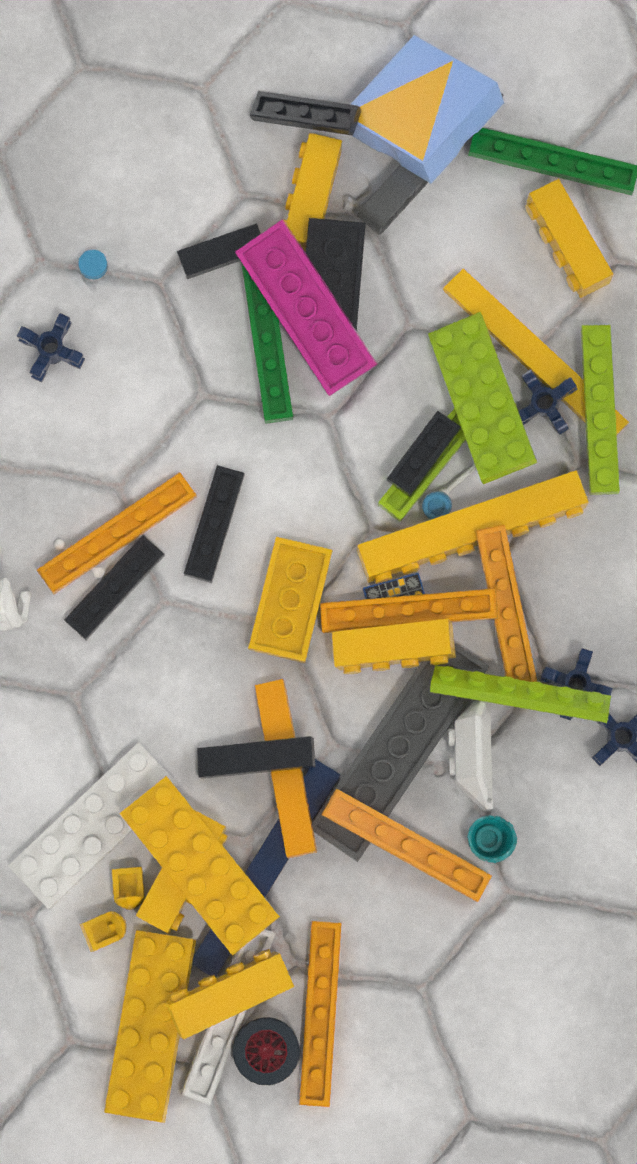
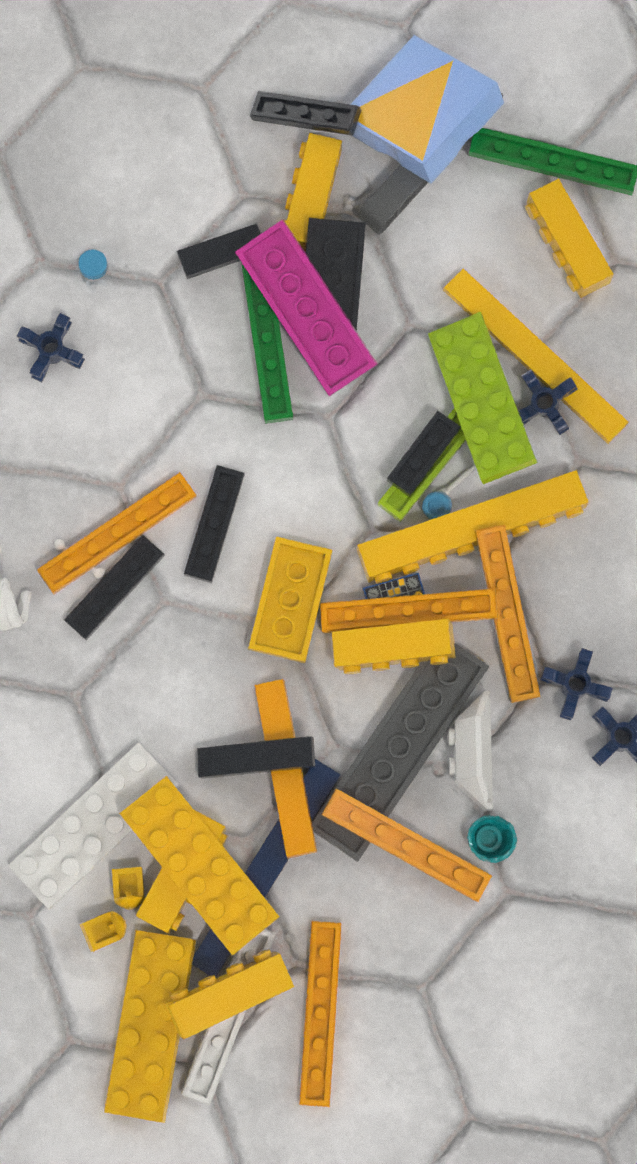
black wheel [233,1017,300,1085] -> none
lime plate [430,665,611,723] -> none
lime plate [581,325,620,495] -> none

